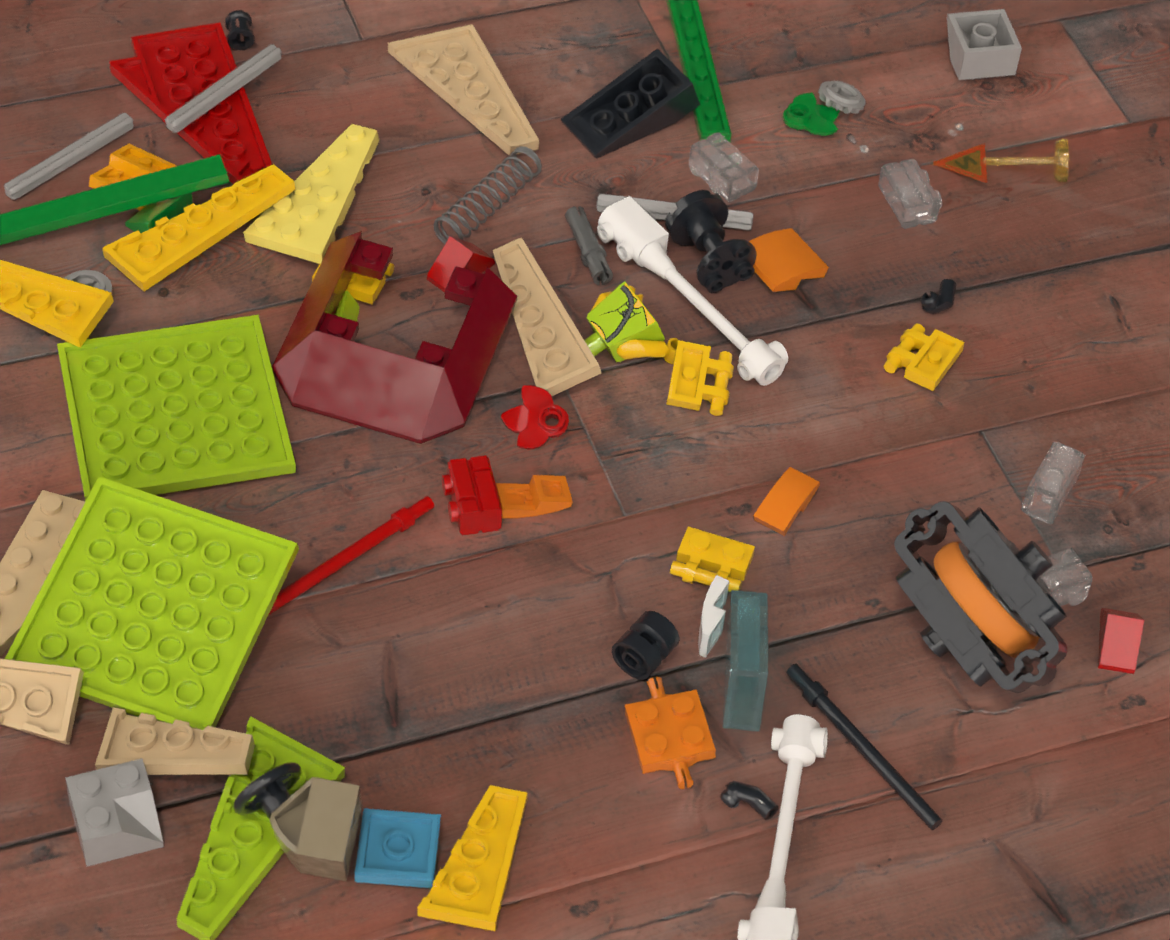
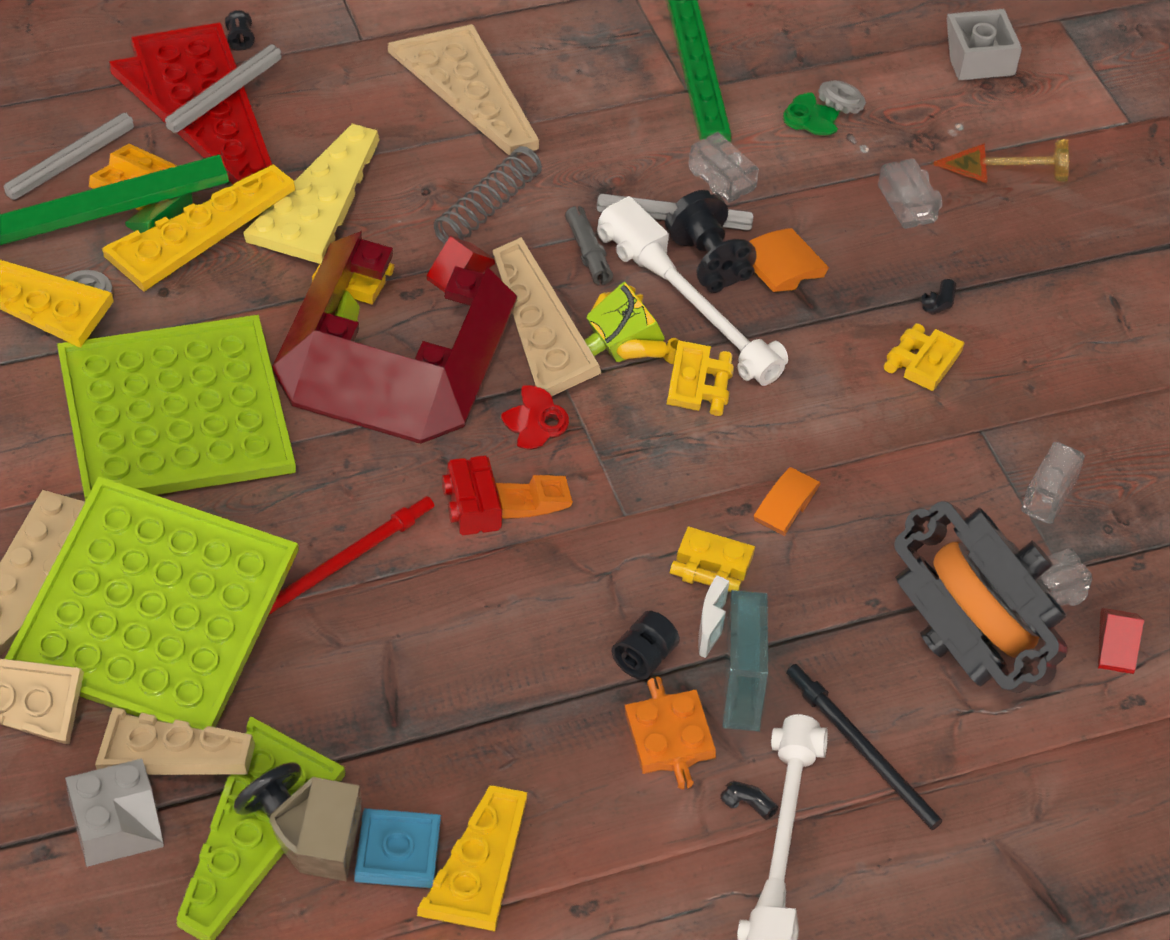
black slope [561,48,700,159] -> none

